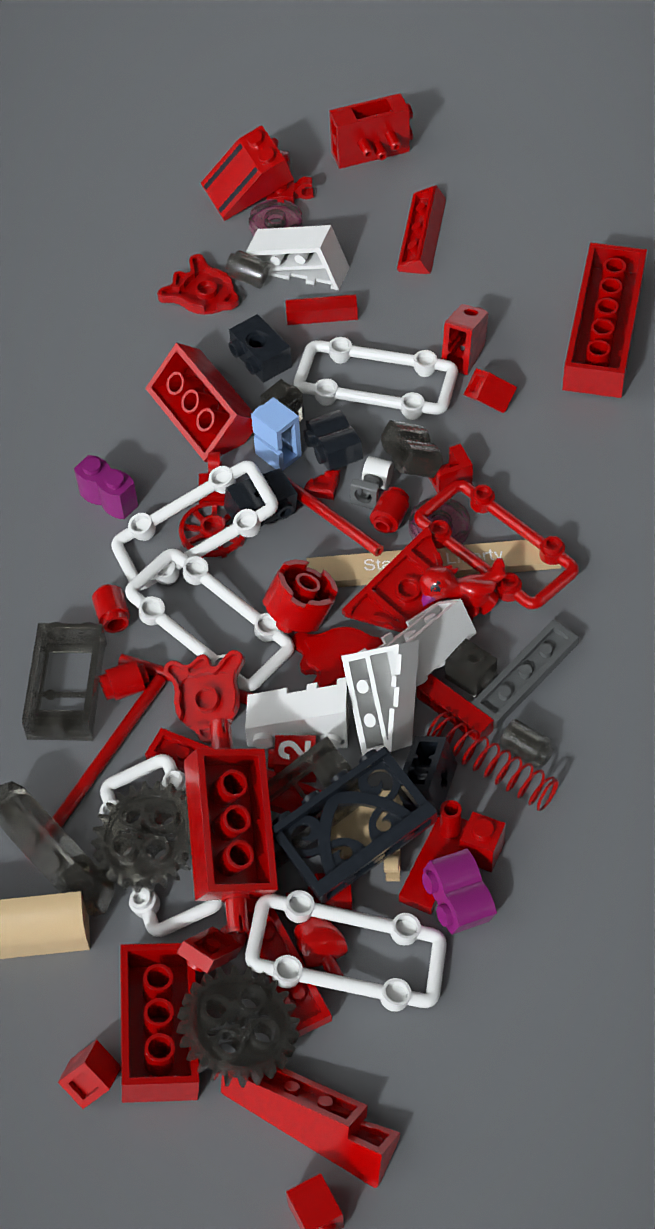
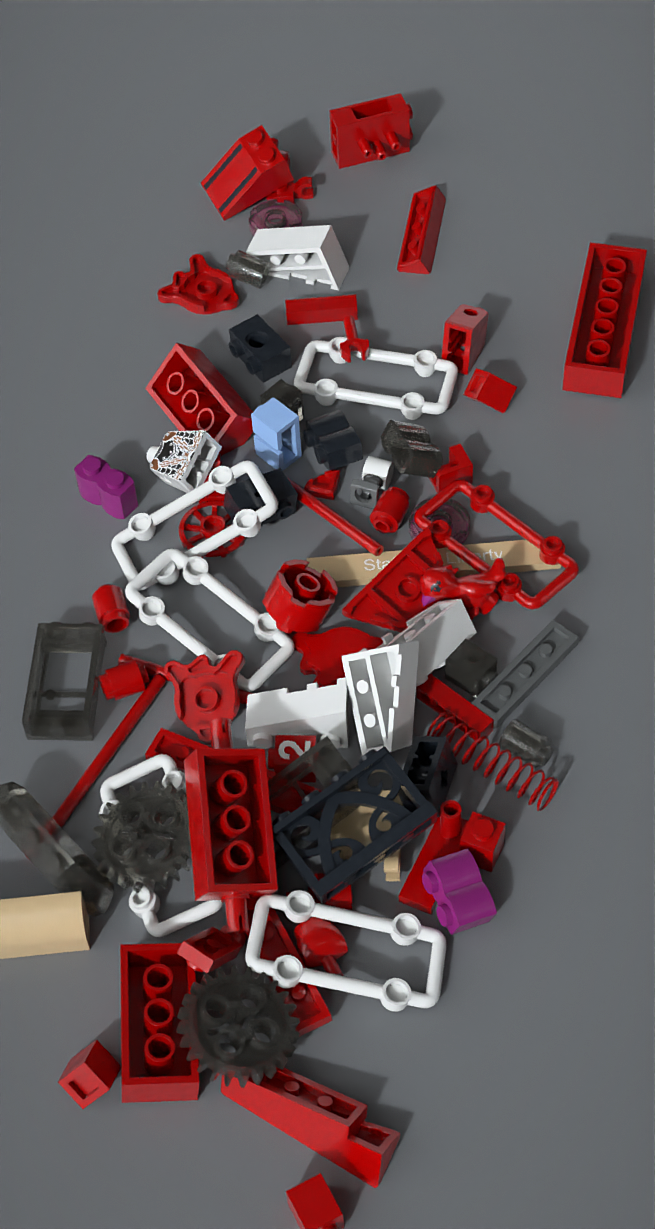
none -> white torso [147,430,222,493]
none -> red bar [340,316,370,363]

